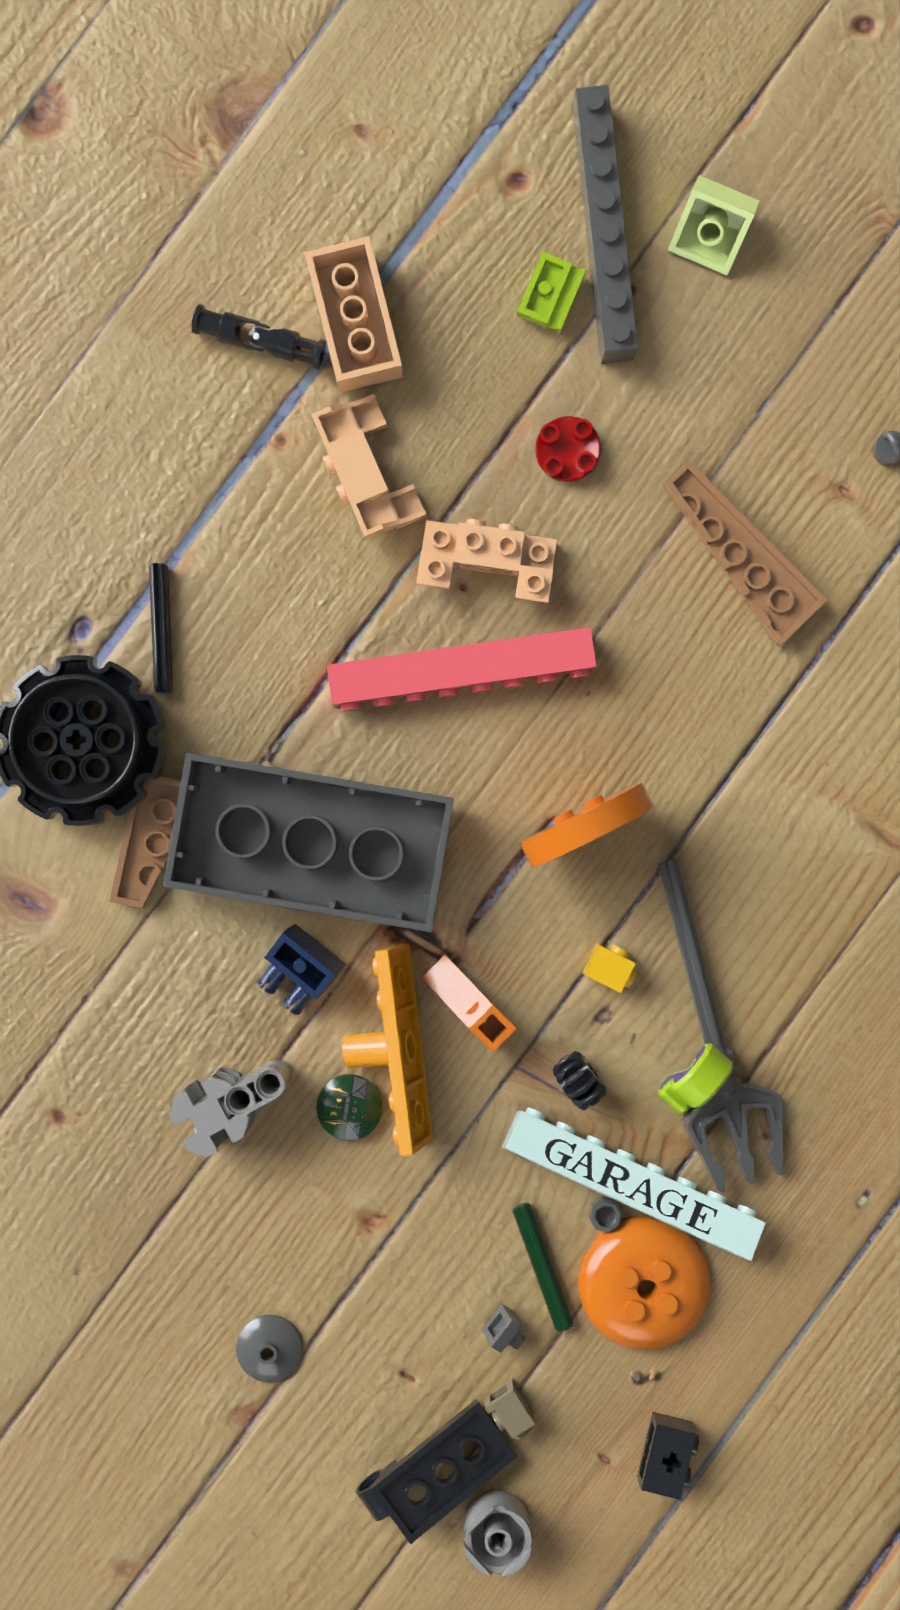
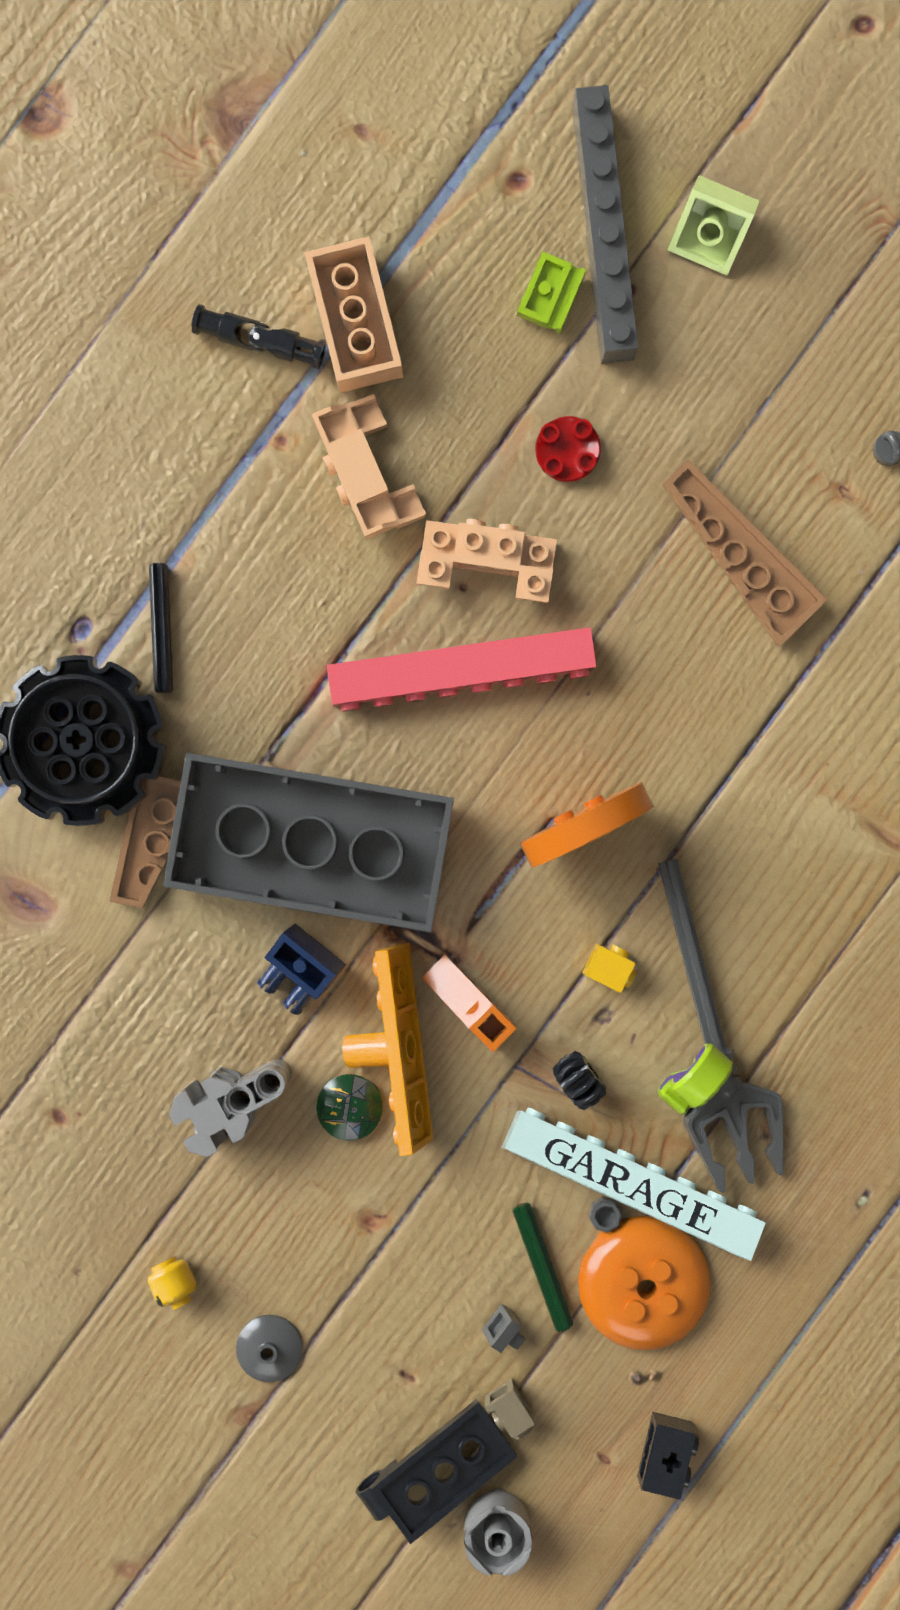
none -> yellow head [147,1256,197,1310]

